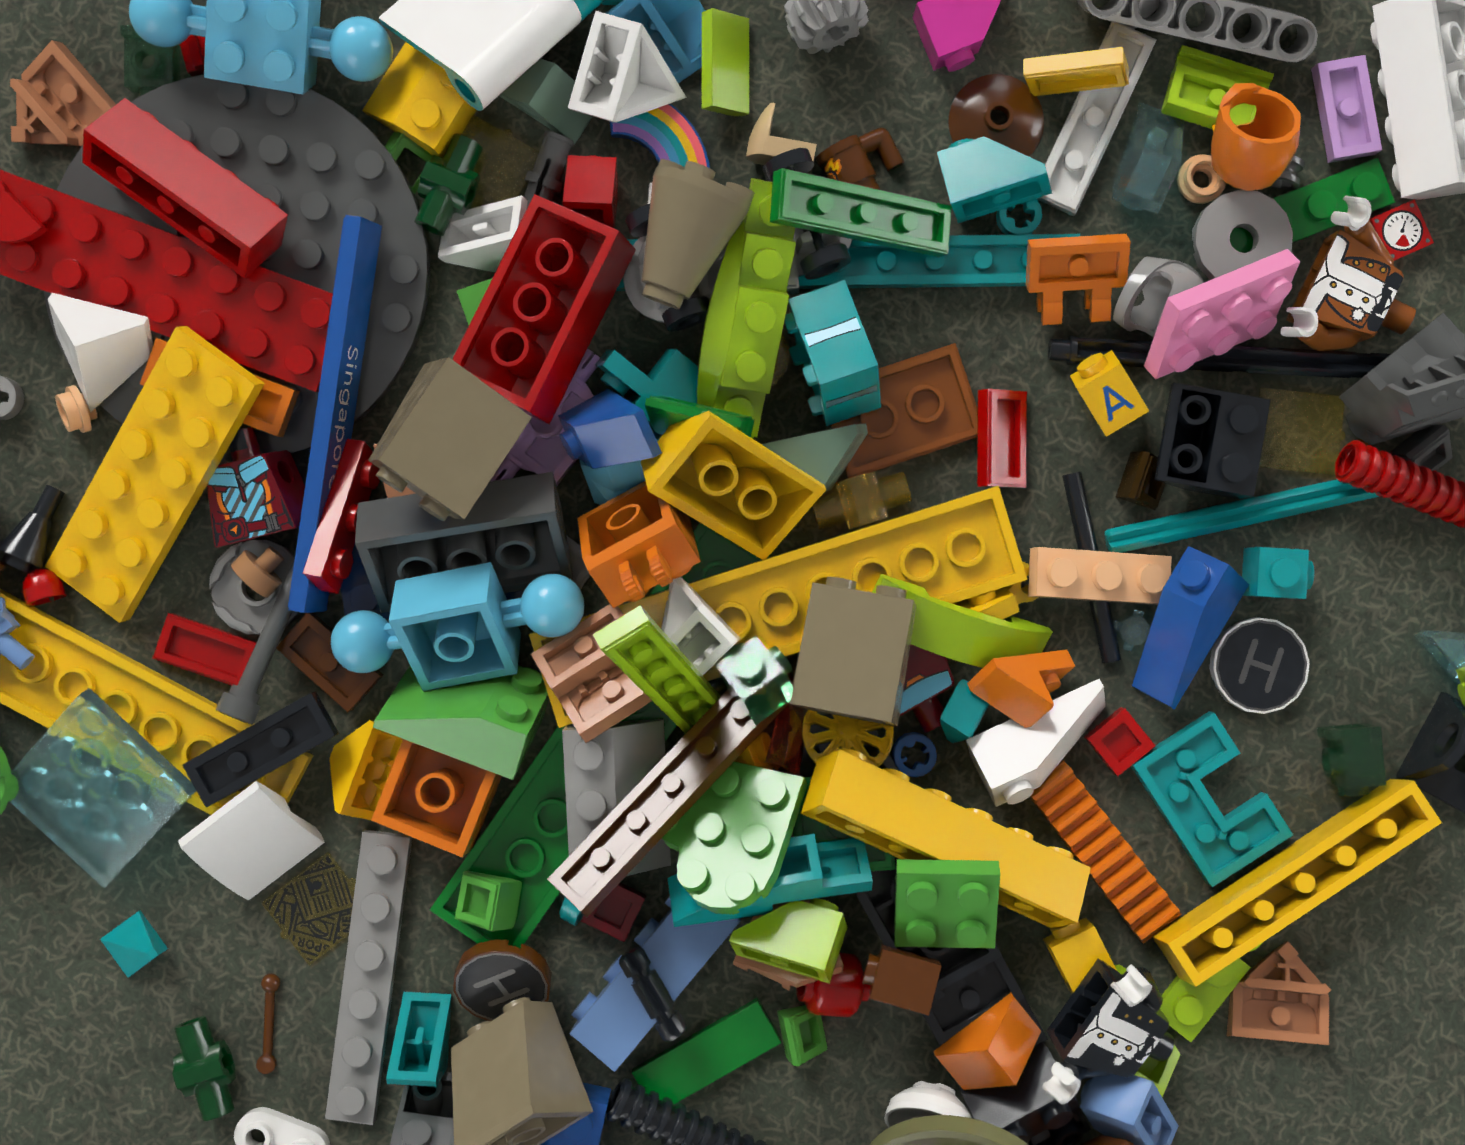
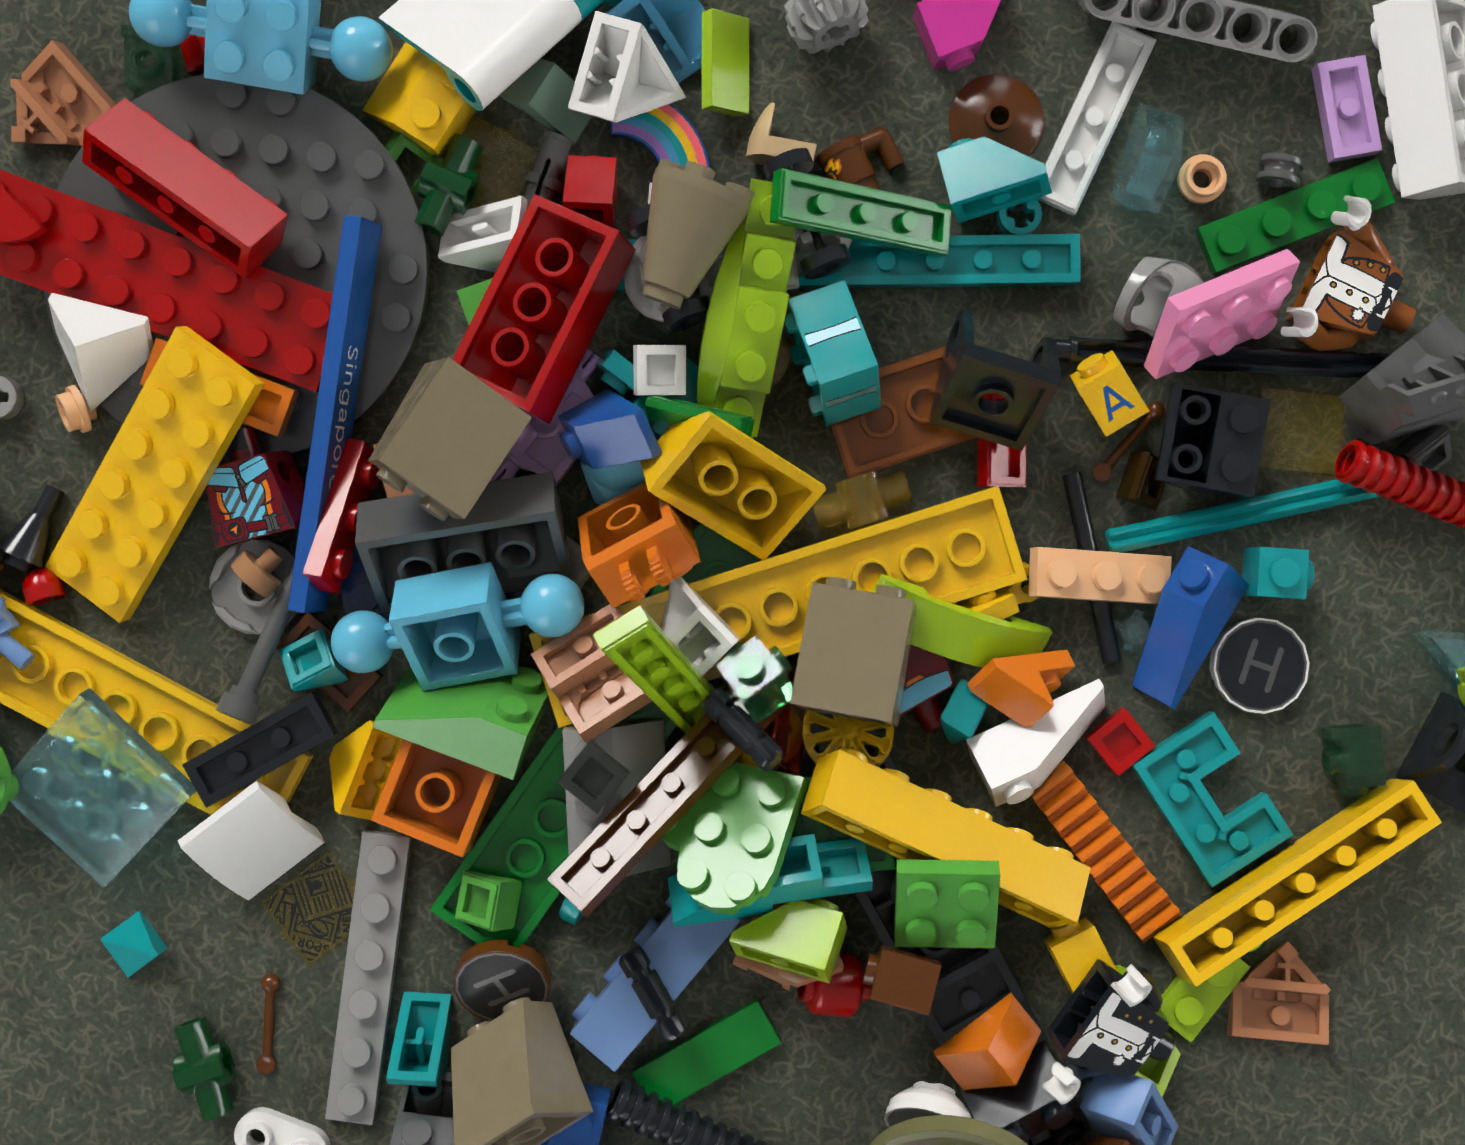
red tile [152,613,257,686] -> none
dark red plate [581,883,646,942] -> none
sand green slope [762,424,868,491] -> none
bright green slope [777,1005,827,1066] -> none
blue bush [892,732,937,777] -> none
yellow tile [1023,47,1129,96] -> none
orange plate [1026,234,1131,325] -> none
lime plate [1161,45,1274,129] -> none
light grey tile [1192,190,1293,280] -> none
orange piece [1211,83,1301,191] -> none
tile [1369,199,1434,261] -> none
none -> teal slope [279,628,349,692]
none -> pearl dark grey plate [557,740,630,814]
none -> white tile [633,345,686,395]
none -> black axle [702,689,784,772]
none -> black hose [929,310,1061,451]
none -> reddish brown hinge [1092,401,1165,482]

